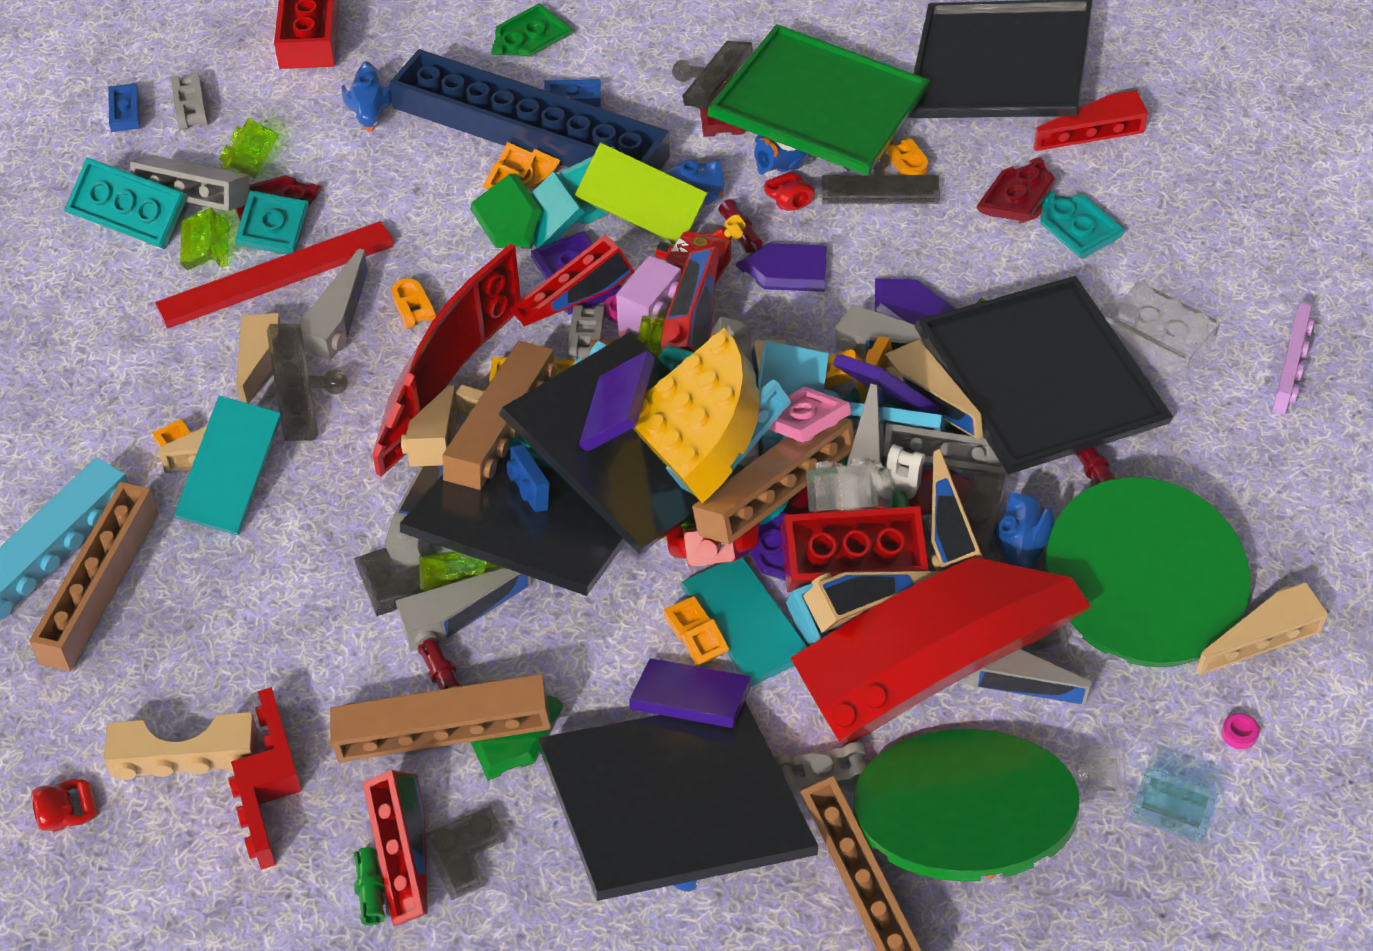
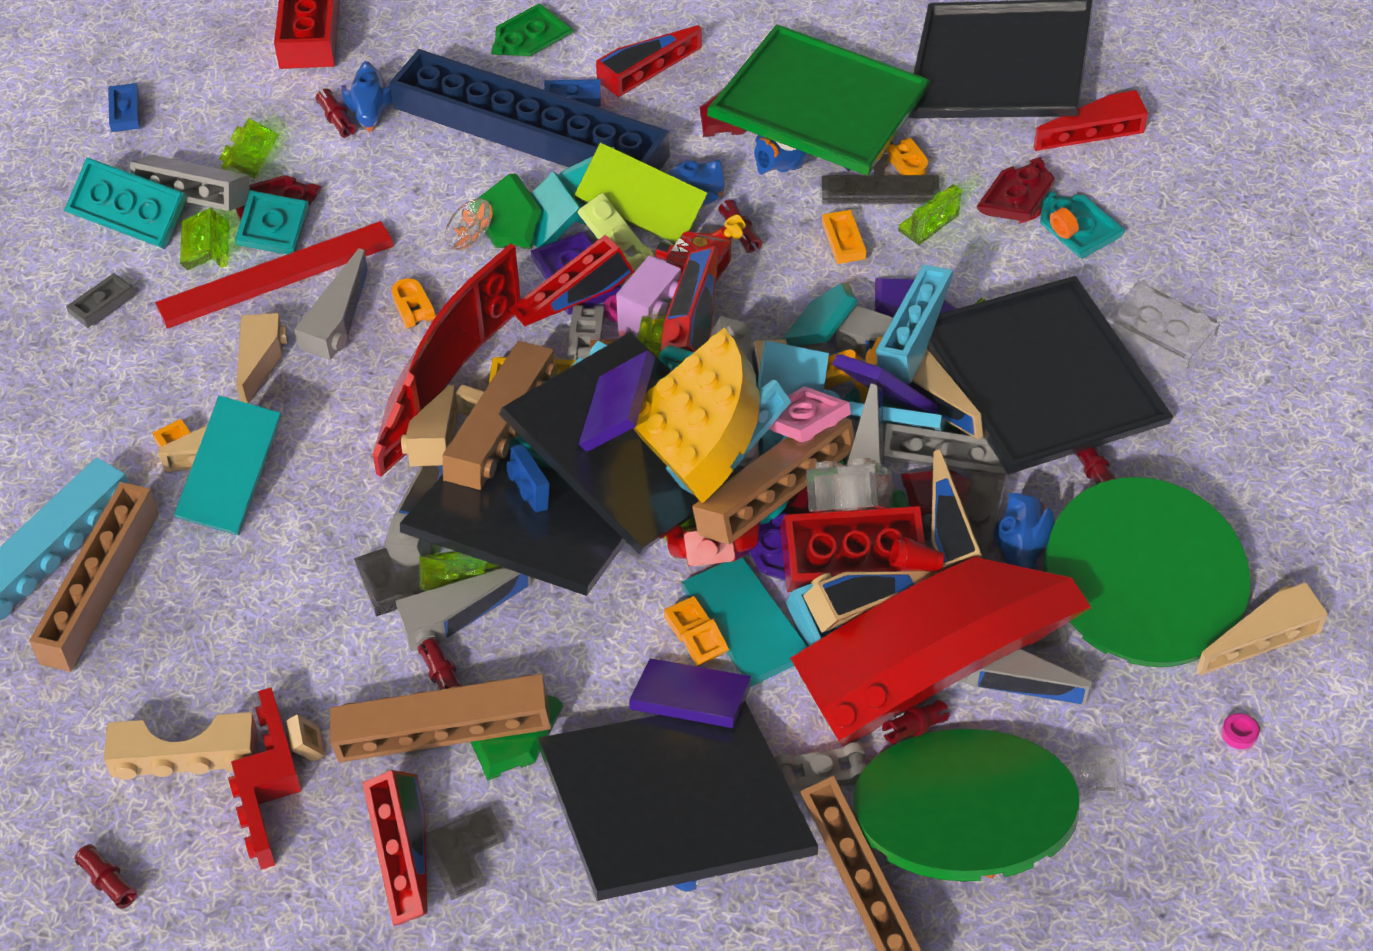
red piece [31,779,98,832] -> none
light grey plate [171,72,208,130] -> none
clear smoke plate [267,324,348,441] -> none
green pin [353,847,385,926] -> none
light orange brick [483,142,560,190] -> none
clear smoke plate [672,41,753,109] -> none
dark purple tile [736,243,827,292] -> none
red piece [763,172,815,211] -> none
white plate [885,444,925,499] -> none
clear light blue brick [1130,768,1219,844] -> none
lavender plate [1272,302,1315,414] -> none
none -> dark grey plate [66,273,135,328]
none -> dark red pin [74,844,137,909]
none -> tan plate [286,714,325,762]
none -> dark red pin [315,88,357,138]
none -> clear dish [445,198,493,250]
none -> yellowish green plate [577,193,654,276]
none -> red slope [596,25,702,98]
none -> teal tile [782,283,858,346]
none -> light orange plate [822,210,867,264]
none -> medium azure slope [876,264,953,384]
none -> dark red pin [882,700,950,744]
none -> red cone [890,537,944,572]
none -> clear neon green bracket [898,184,962,245]
none -> orange tile [1050,207,1079,239]

